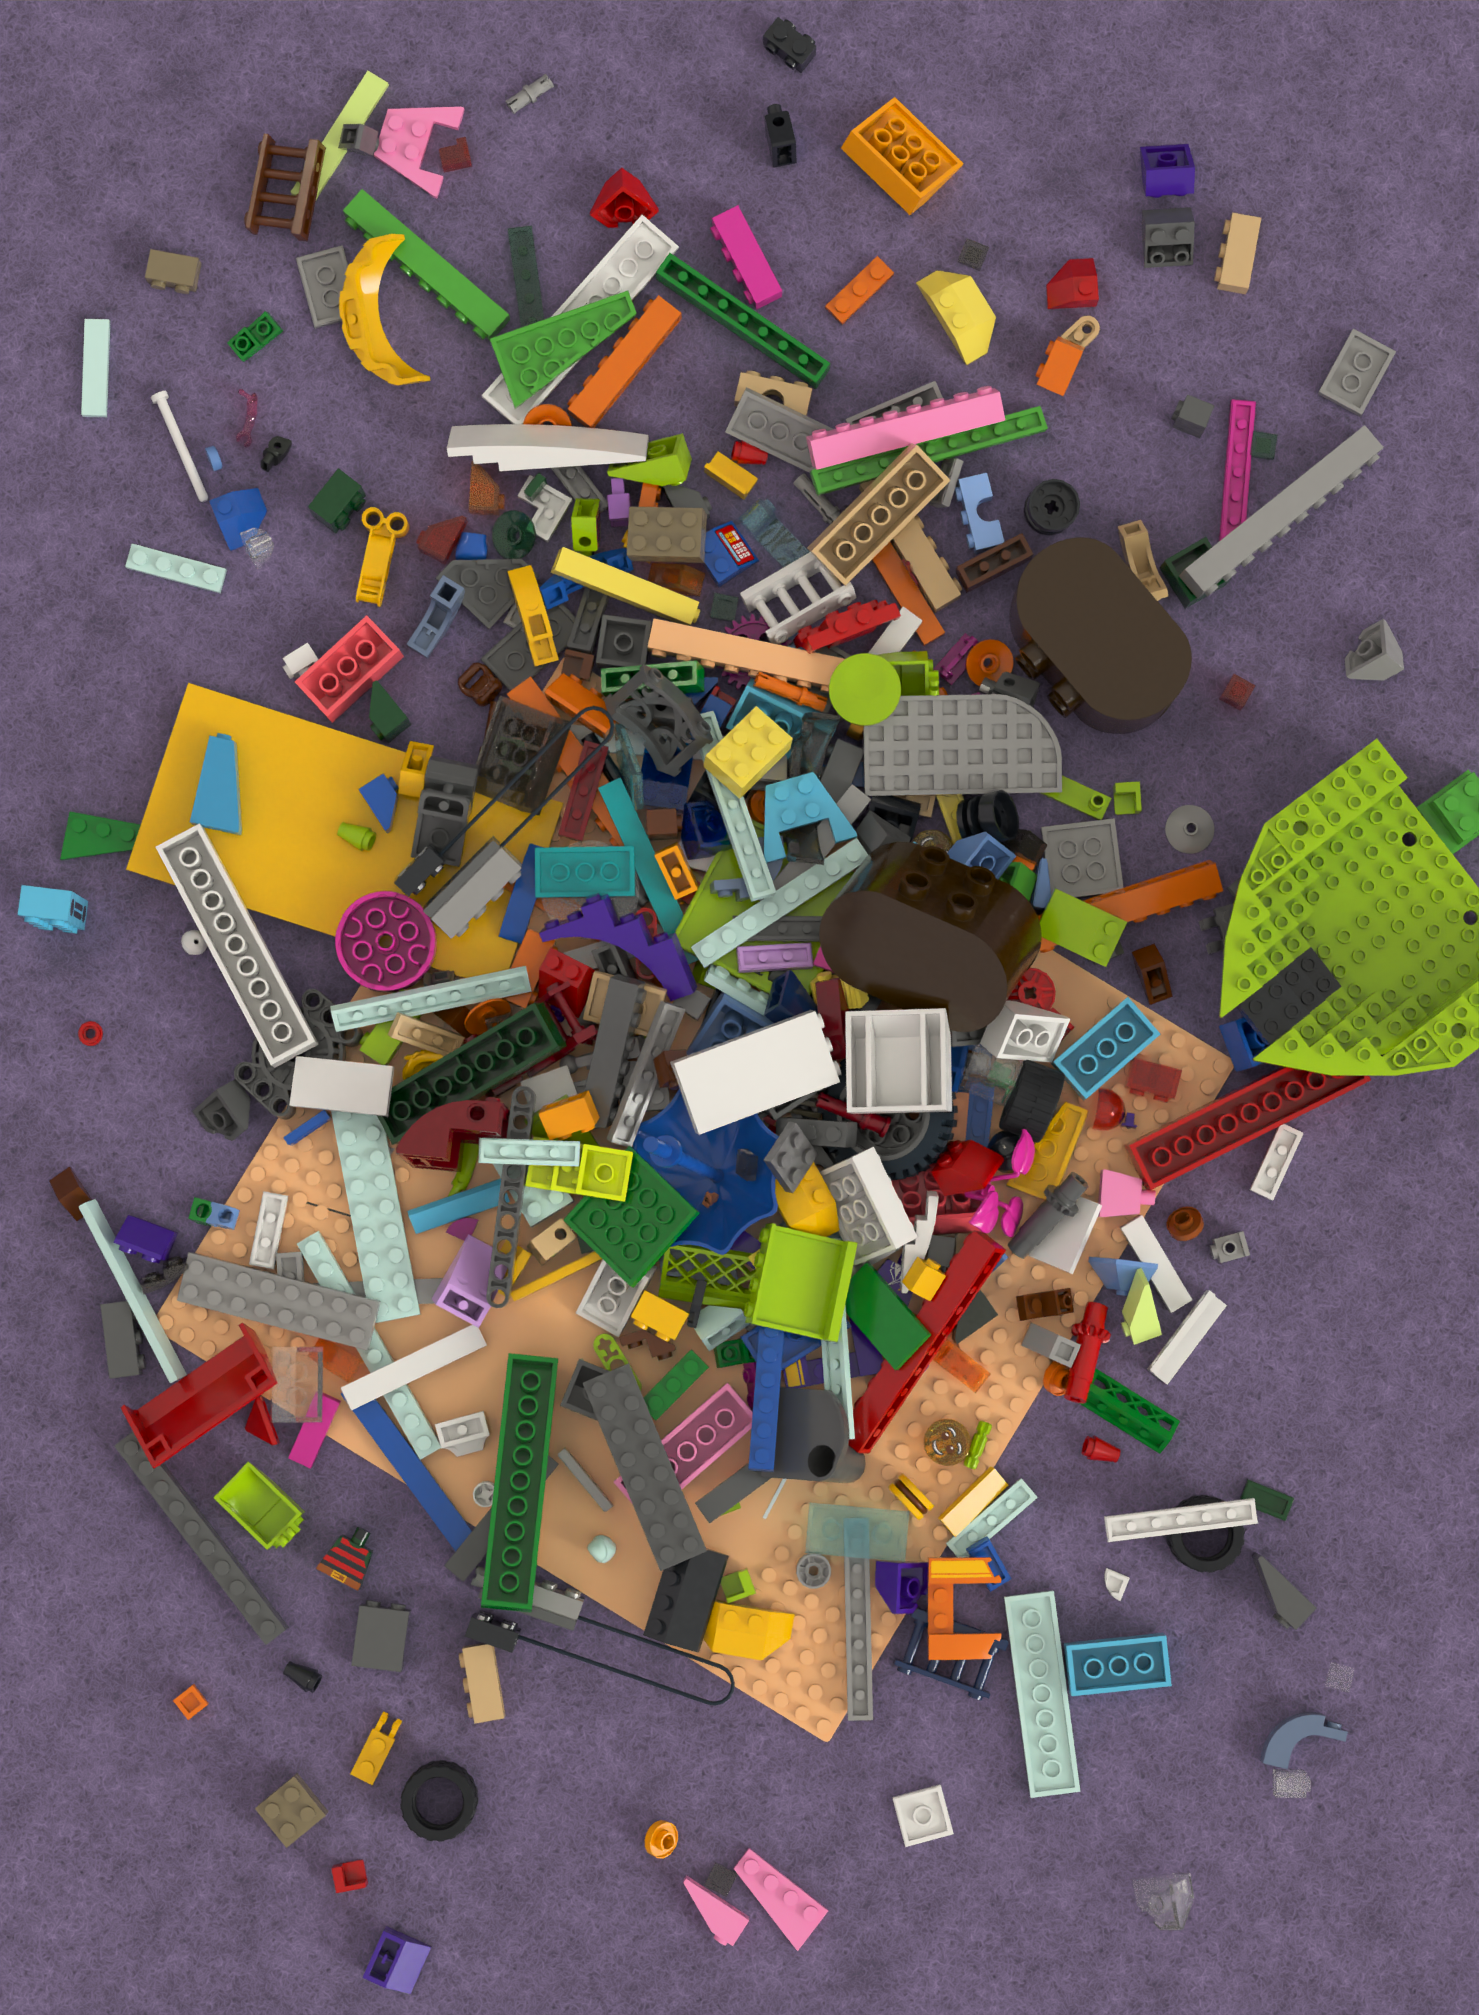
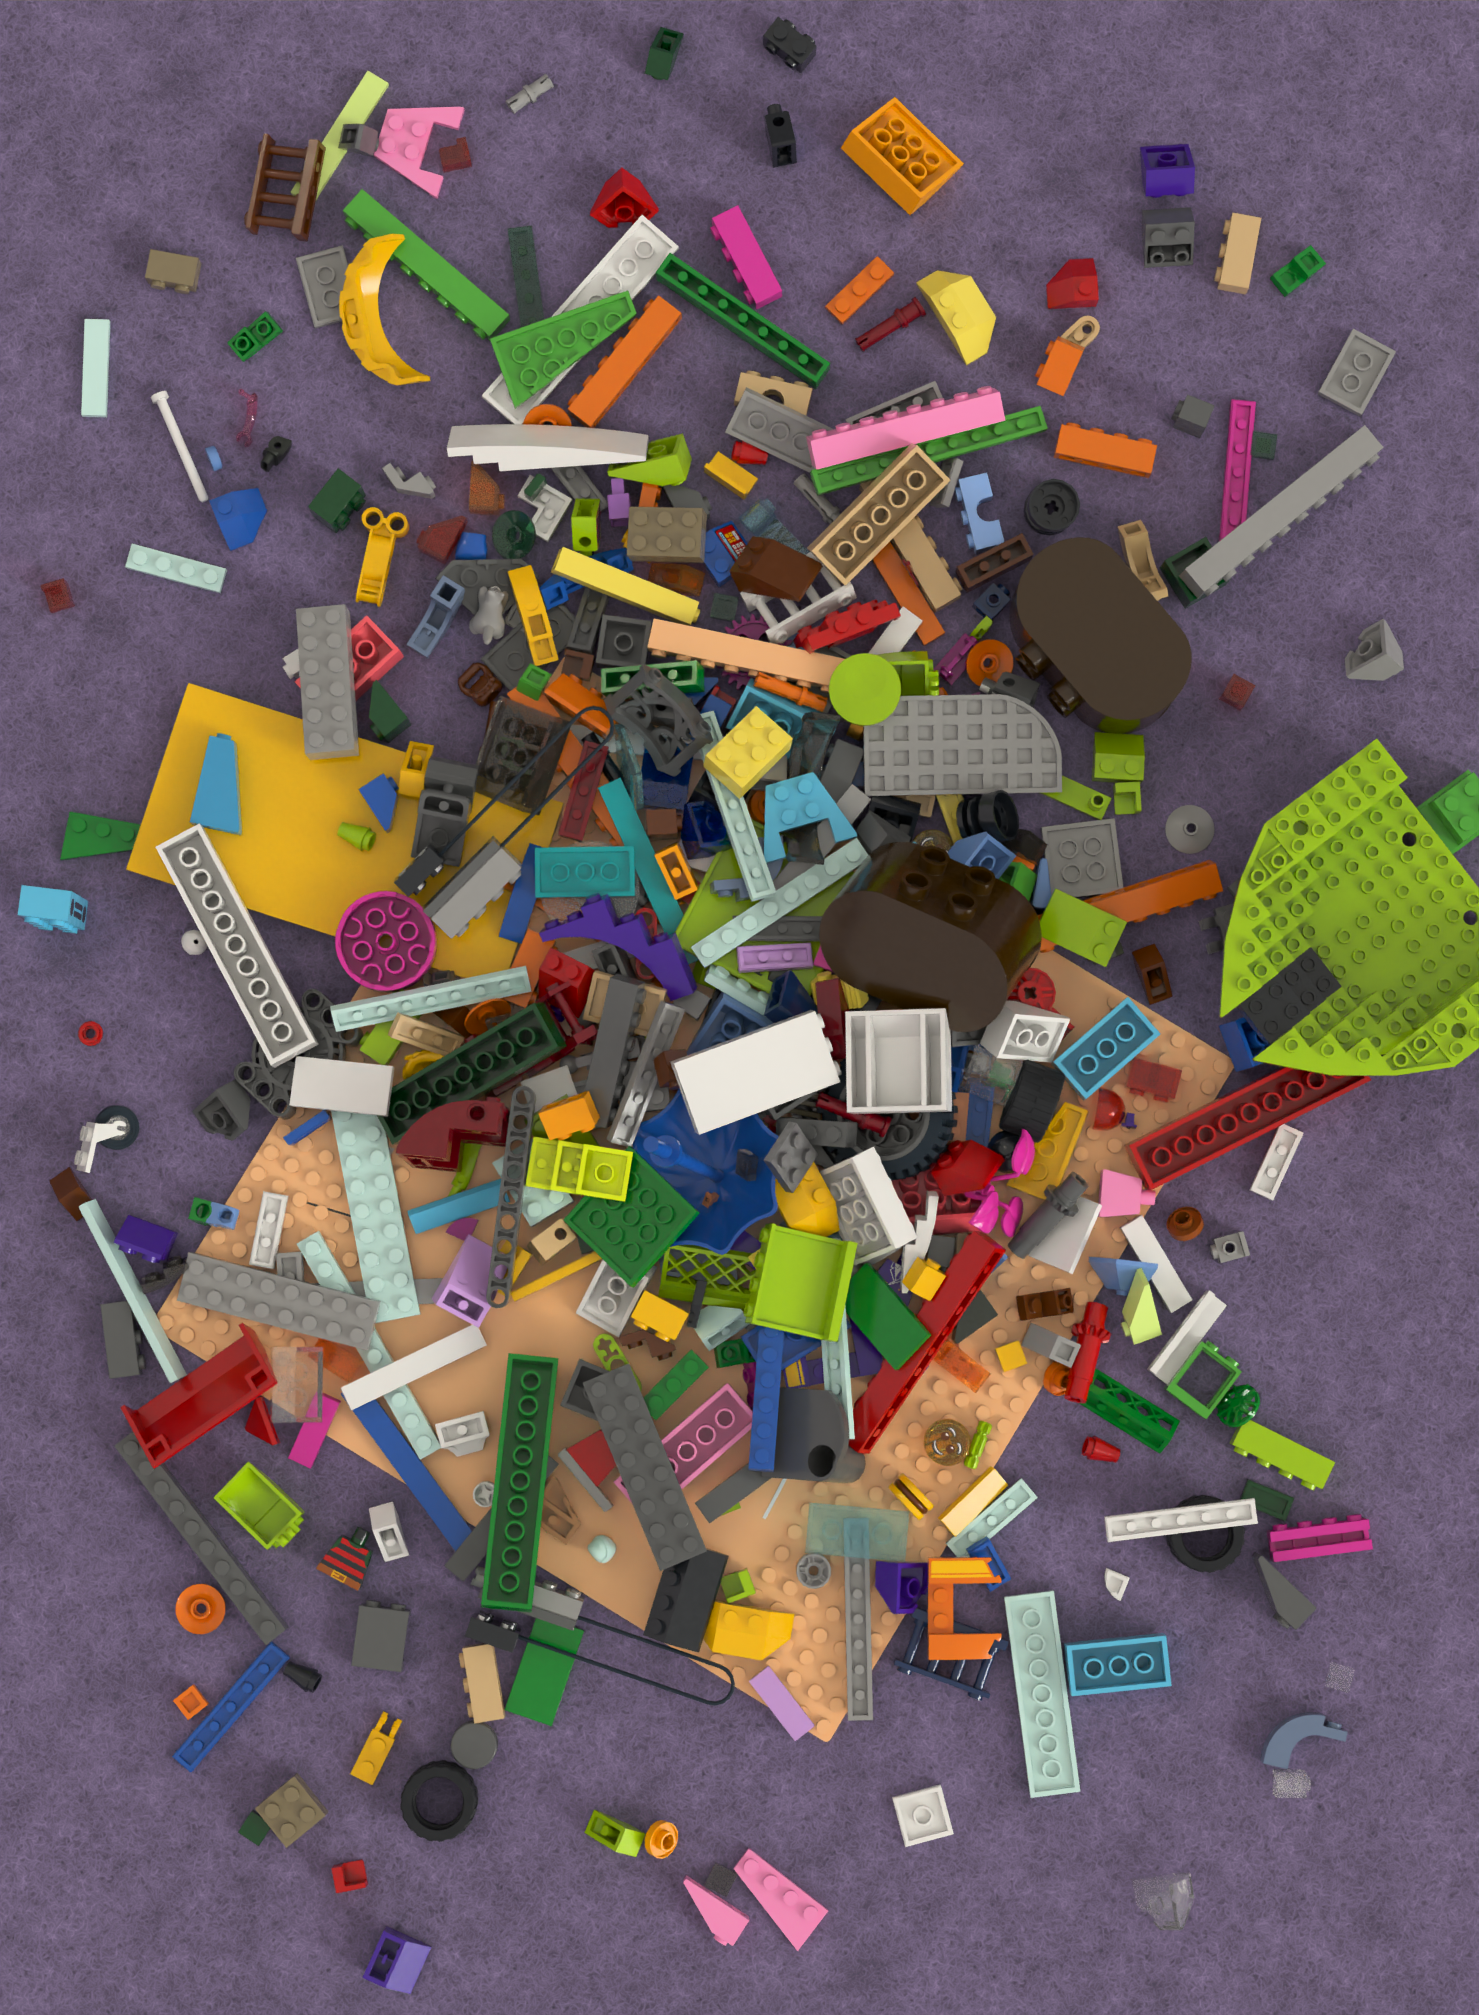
clear piece [239,527,274,570] -> none
light aqua tile [478,1138,580,1167] -> none
clear smoke tile [957,238,989,271] -> none
none -> clear red panel [40,578,75,613]
none -> plate [74,1105,139,1173]
none -> blue tile [172,1641,290,1773]
none -> orange dish [175,1584,226,1634]
none -> dark green tile [238,1810,270,1846]
none -> light grey brick [296,604,359,760]
none -> white slope [369,1502,409,1562]
none -> light grey slope [382,463,436,499]
none -> dark grey head [451,1720,498,1769]
none -> light grey animal [469,586,509,645]
none -> green tile [505,1618,584,1726]
none -> bright green slope [516,663,552,701]
none -> medium nougat wing [541,1476,581,1545]
none -> red torso [567,1429,616,1487]
none -> lime slope [584,1810,646,1857]
none -> dark green slope [645,27,684,80]
none -> reddish brown slope [729,536,823,602]
none -> lavender tile [749,1665,815,1741]
none -> dark red pin [855,297,926,352]
none -> lime tile [969,615,993,641]
none -> dark blue brick [972,583,1011,621]
none -> yellow tile [995,1340,1027,1372]
none -> orange brick [1053,423,1157,478]
none -> lime slope [1092,732,1145,784]
none -> bright green window [1164,1340,1242,1419]
none -> green wheel [1216,1384,1260,1427]
none -> lime brick [1229,1417,1335,1491]
none -> dark pink brick [1267,1514,1373,1562]
none -> green slope [1270,245,1326,297]

